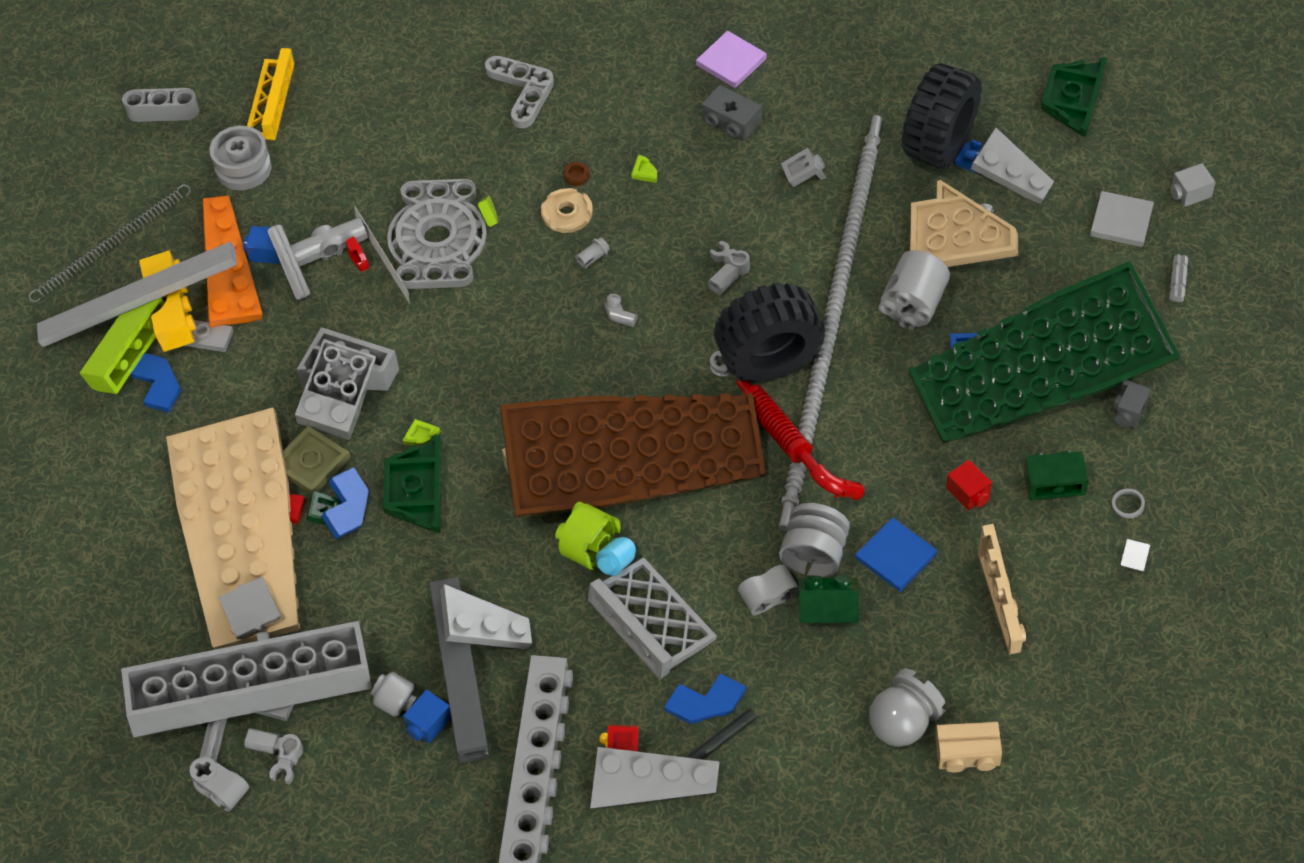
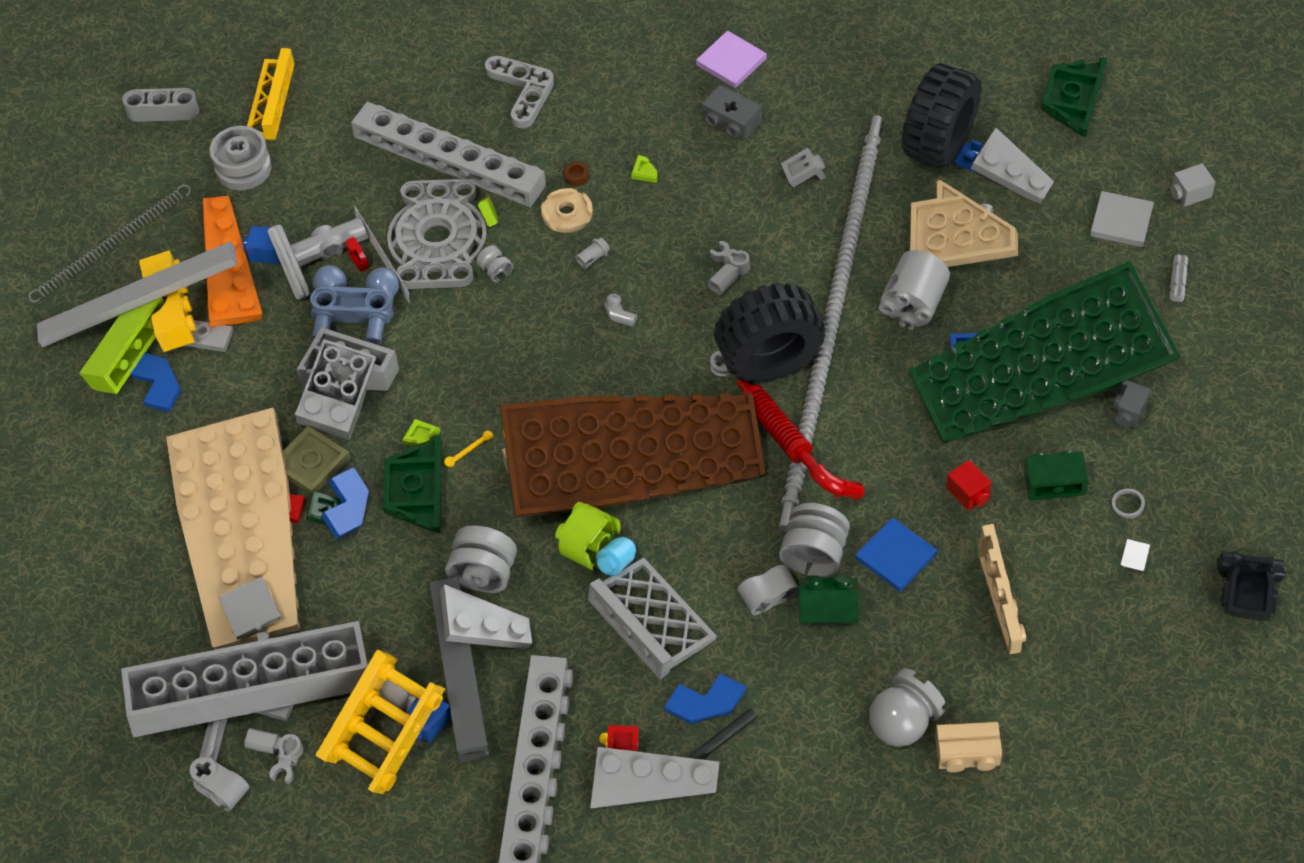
none -> sand blue piece [310,265,399,346]
none -> yellow fence [316,650,445,794]
none -> light grey brick [351,102,546,208]
none -> yellow hinge [444,431,493,467]
none -> light grey wheel [445,525,517,594]
none -> light grey wheel [476,245,513,282]
none -> black piece [1216,551,1286,620]

